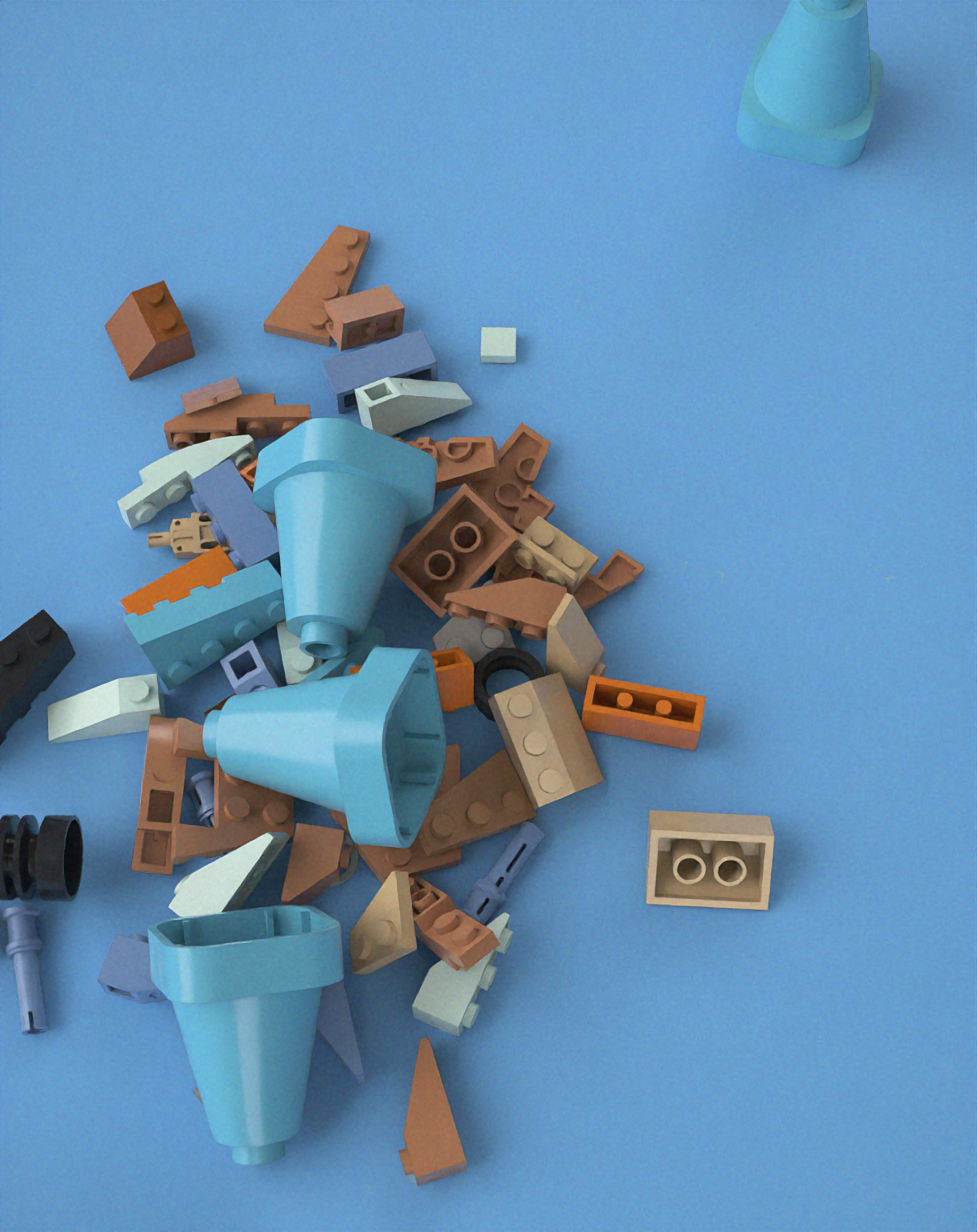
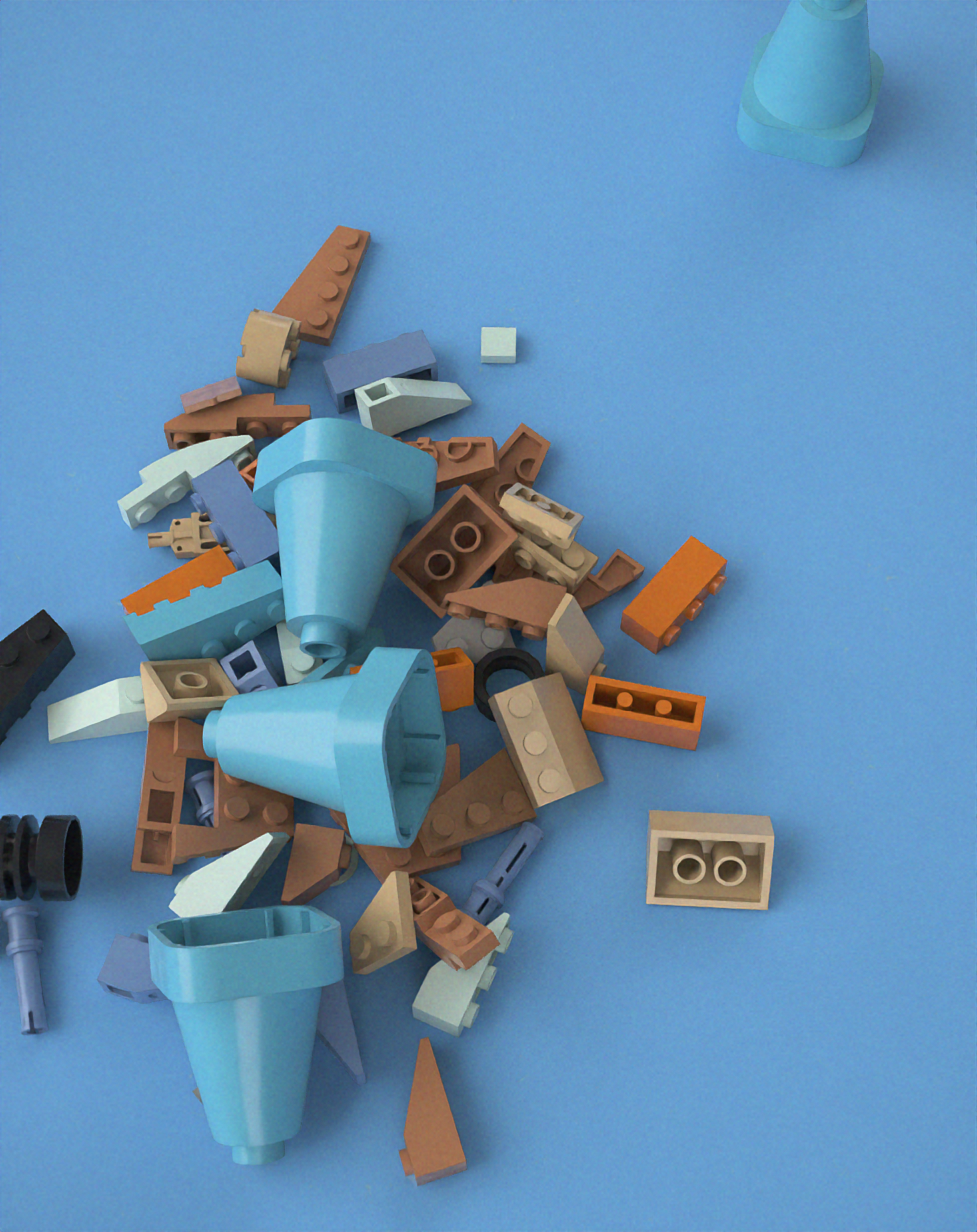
dark orange slope [105,280,195,381] -> none
nougat hinge [325,285,405,351] -> none
none -> tan slope [140,658,239,723]
none -> tan brick [236,309,302,389]
none -> tan bracket [499,482,584,550]
none -> orange brick [620,535,728,655]

